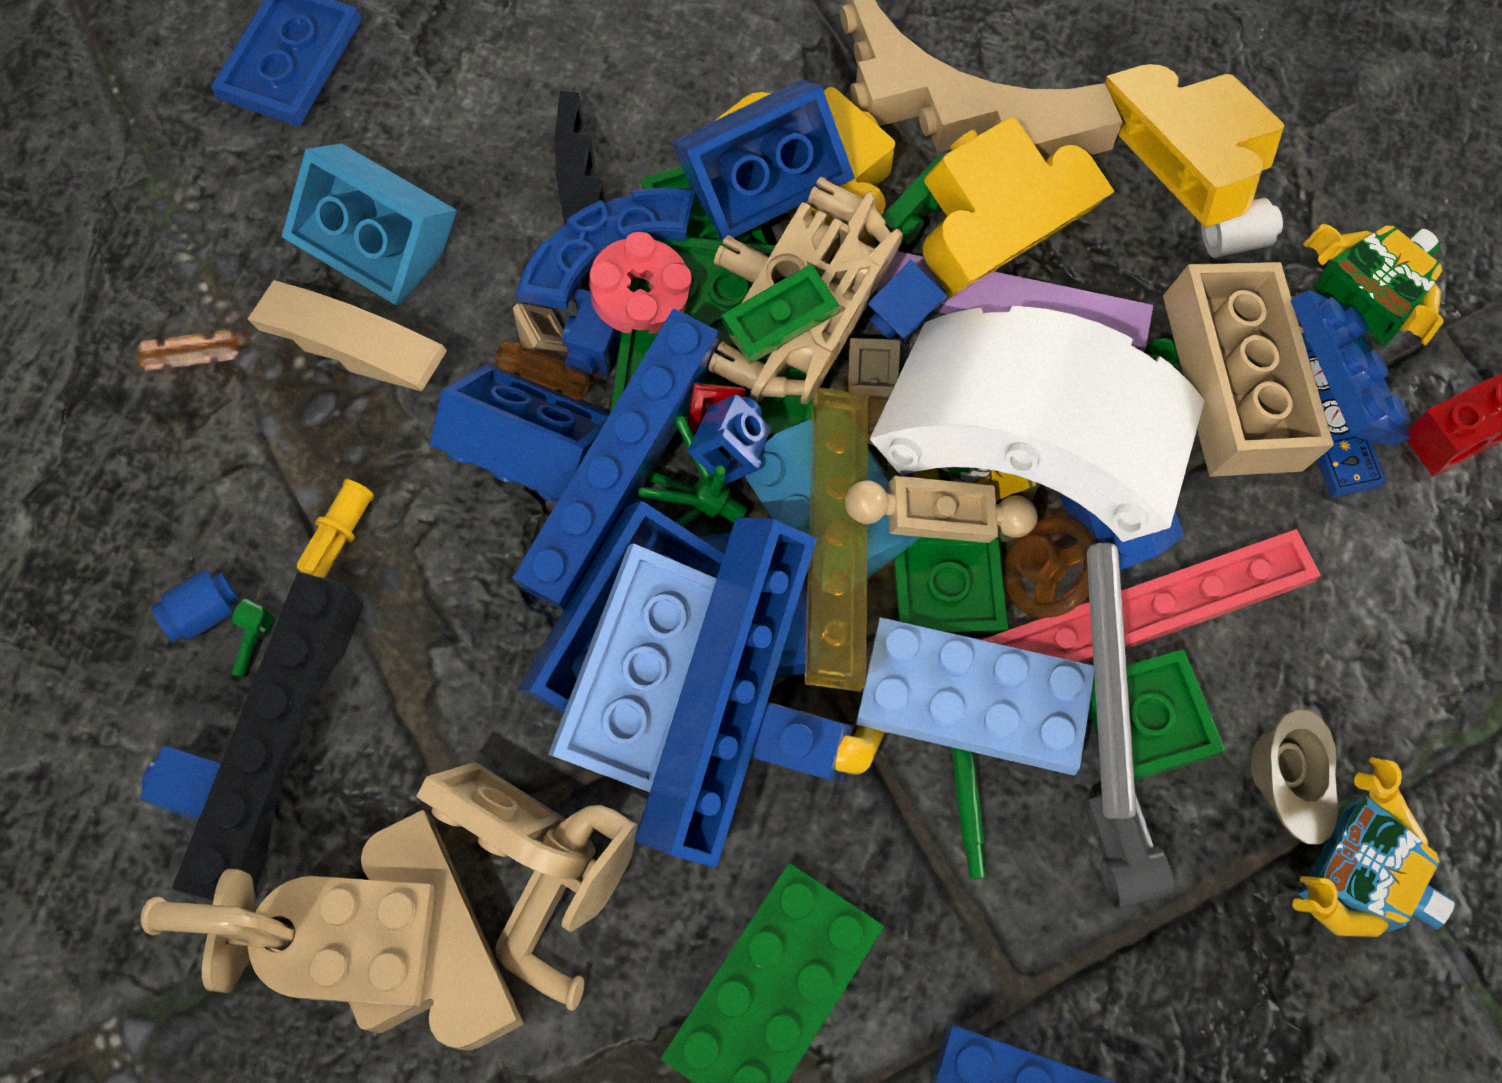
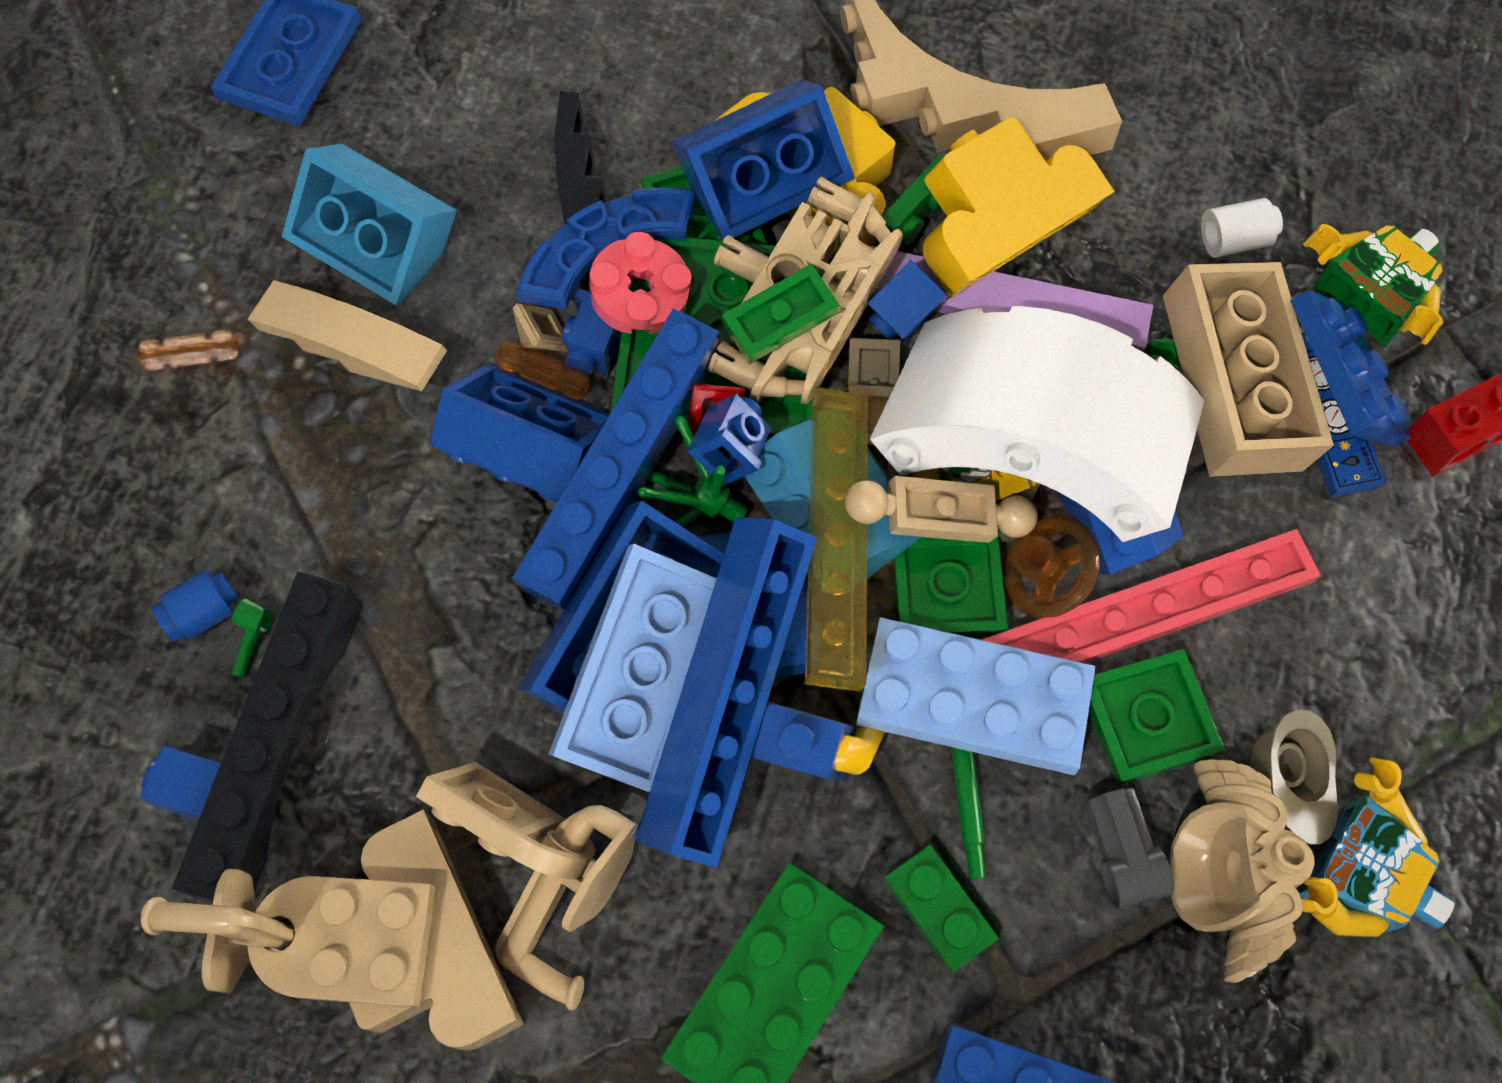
yellow axle [297,479,374,578] -> none
light grey axle [1087,543,1136,819] -> none
yellow brick [1105,64,1284,228] -> none
none -> green plate [884,845,999,974]
none -> tan piece [1168,759,1315,983]

